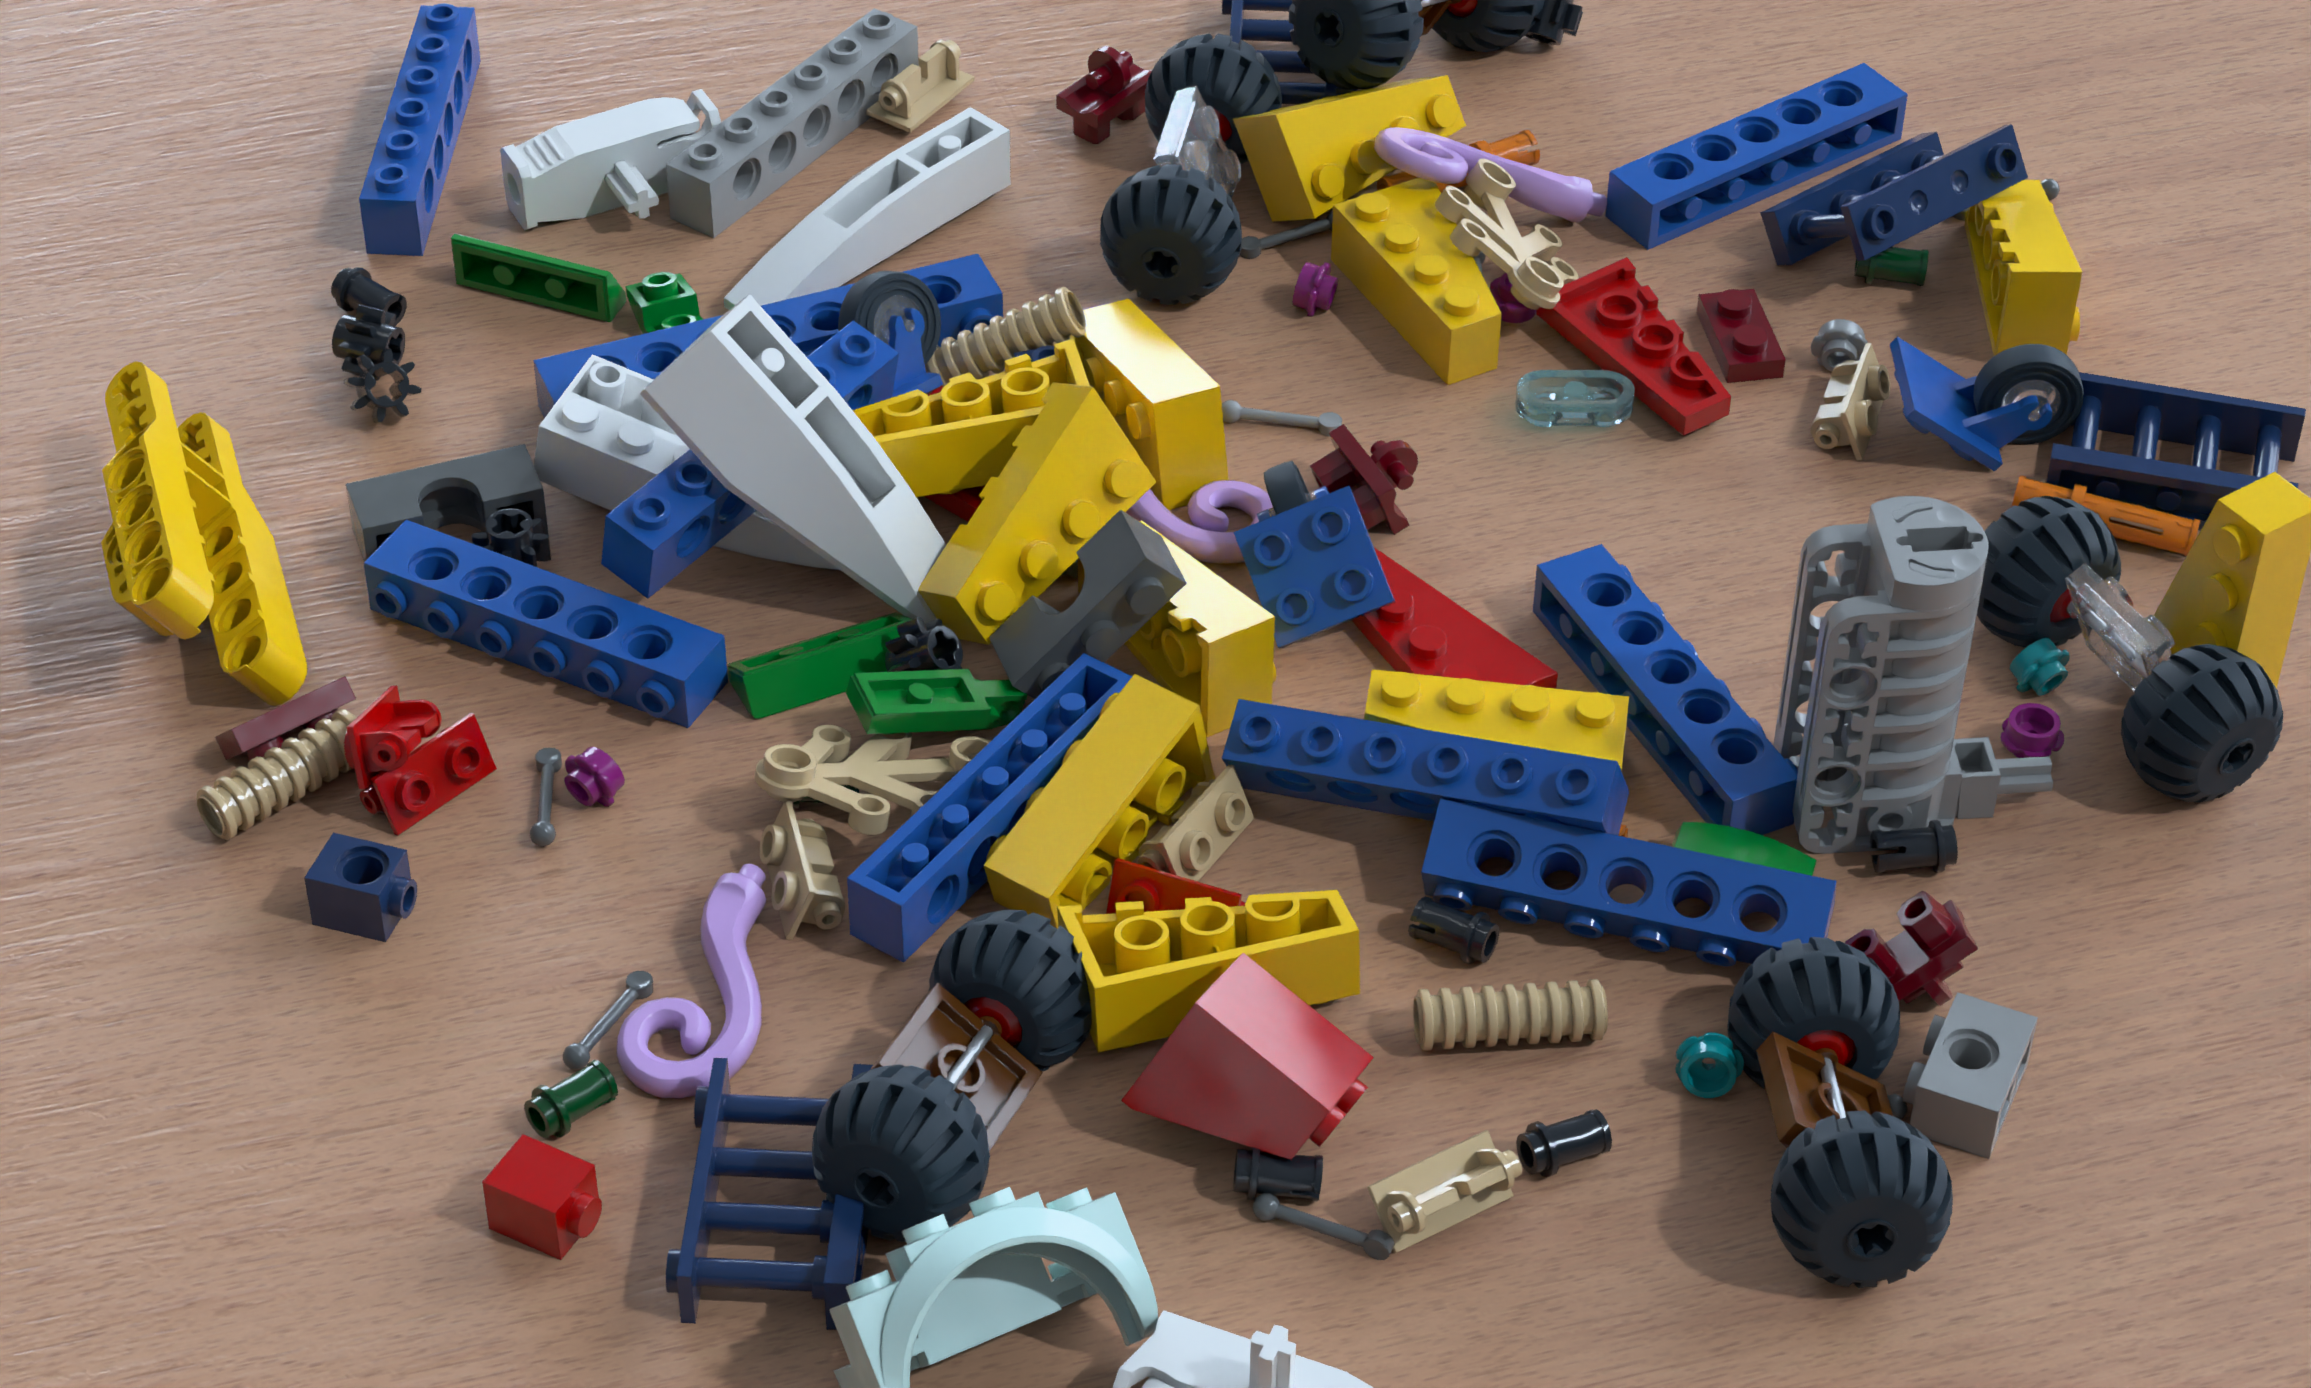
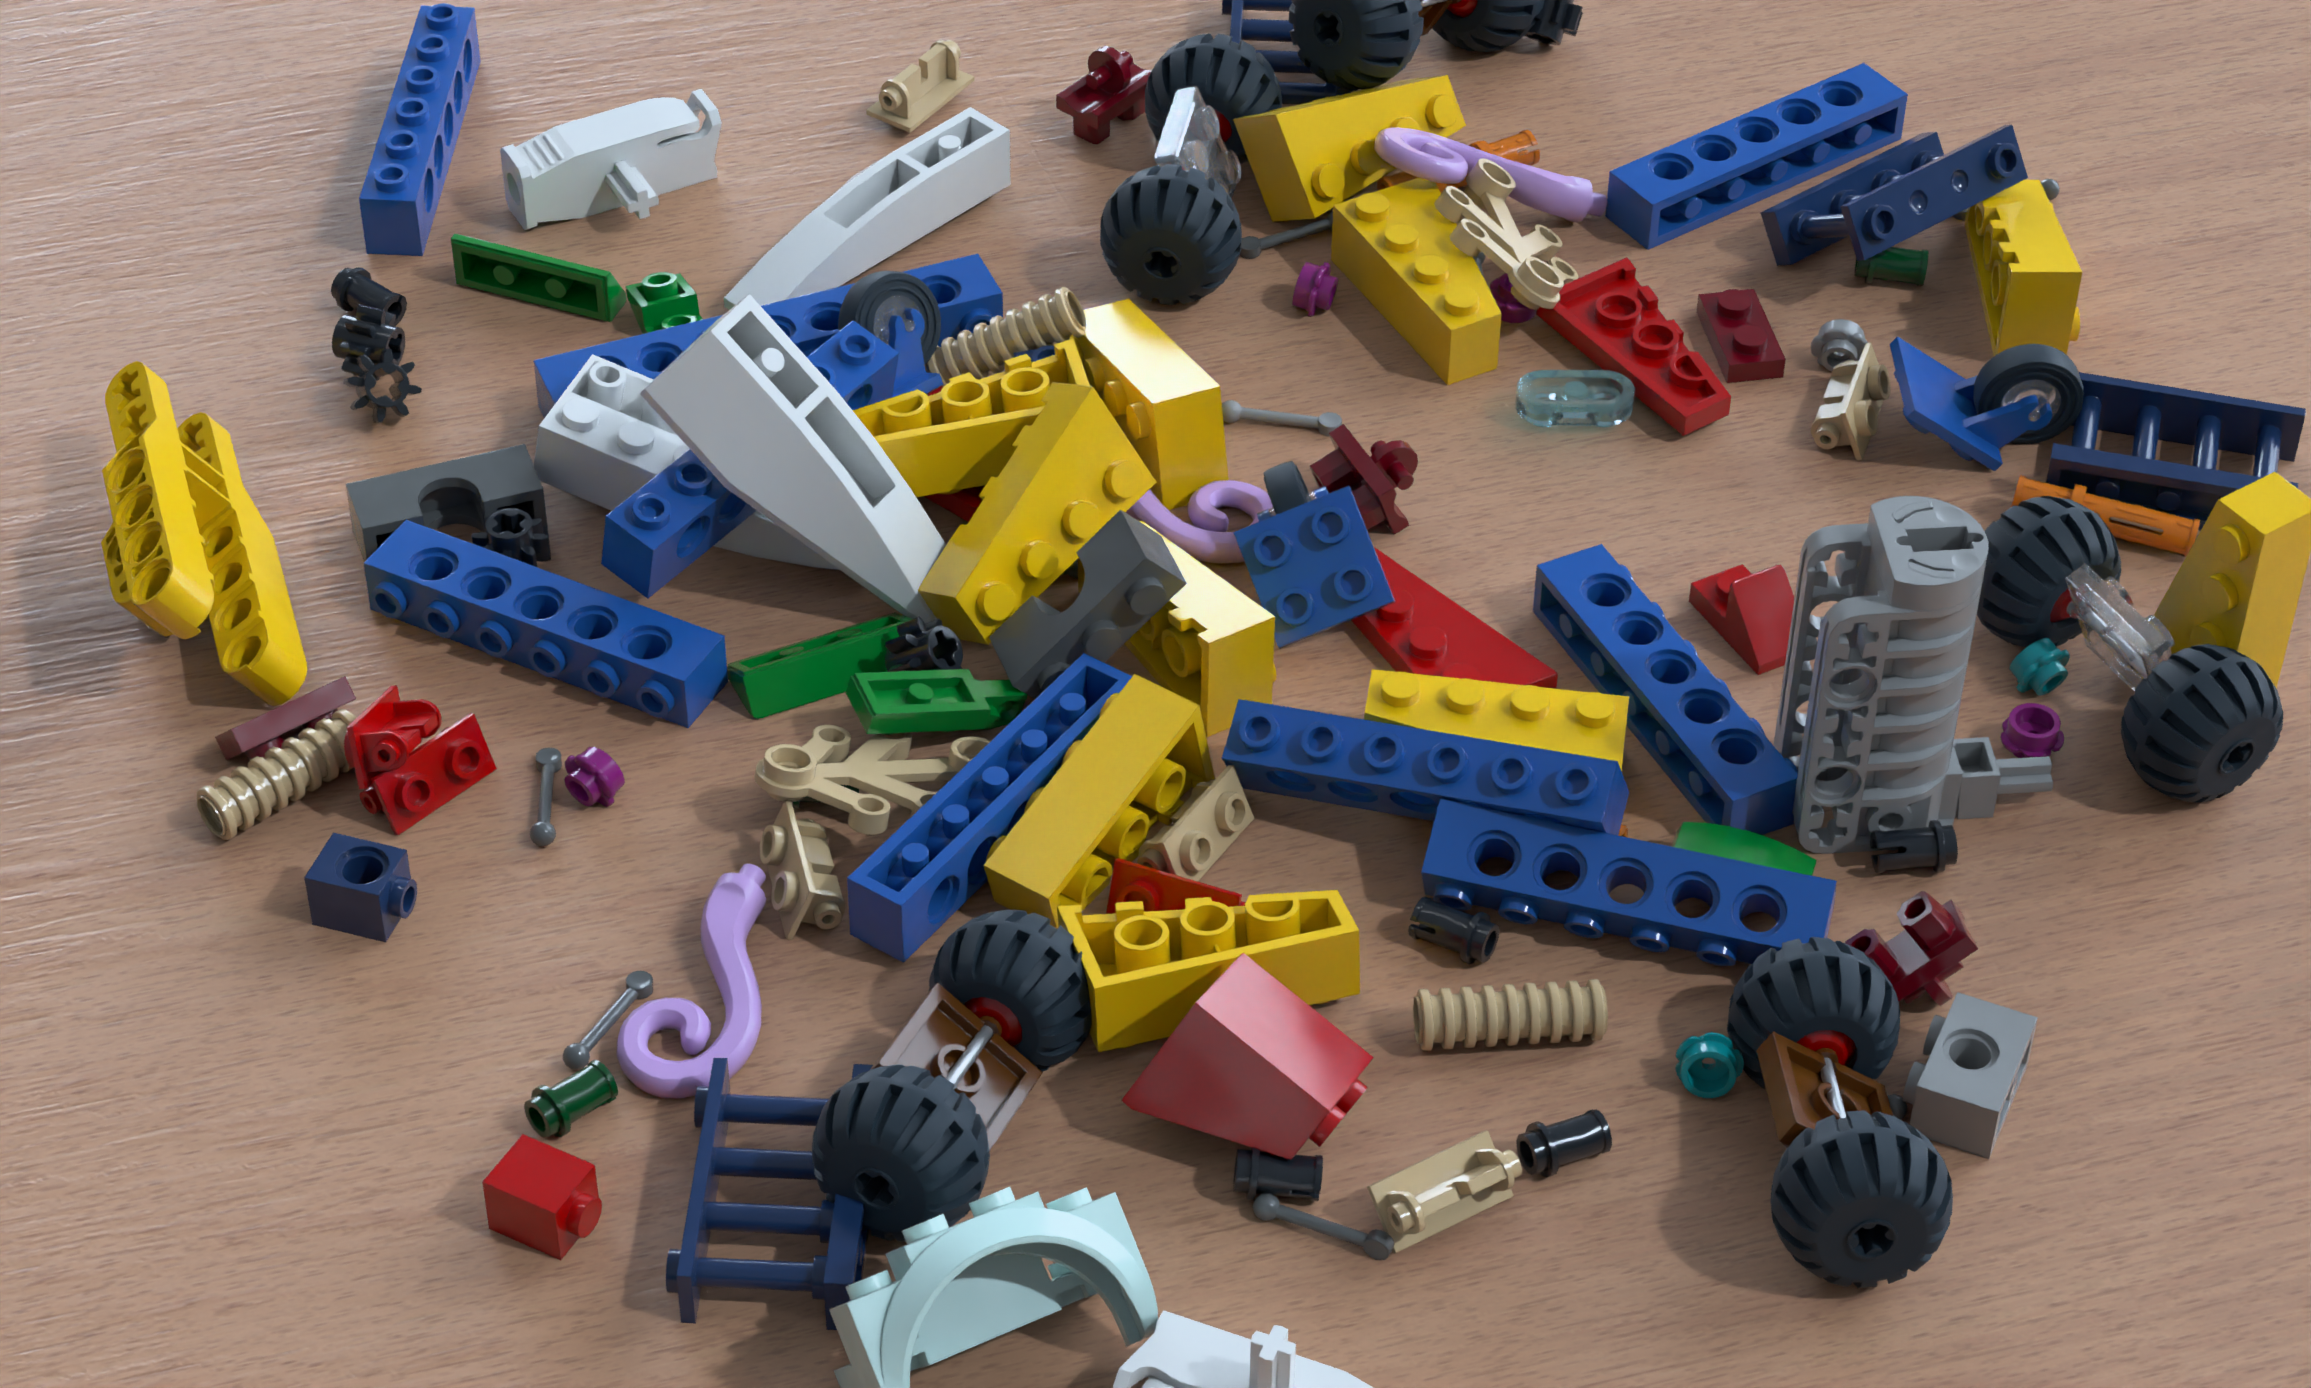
light grey brick [666,8,919,238] -> none
none -> red slope [1689,564,1794,675]

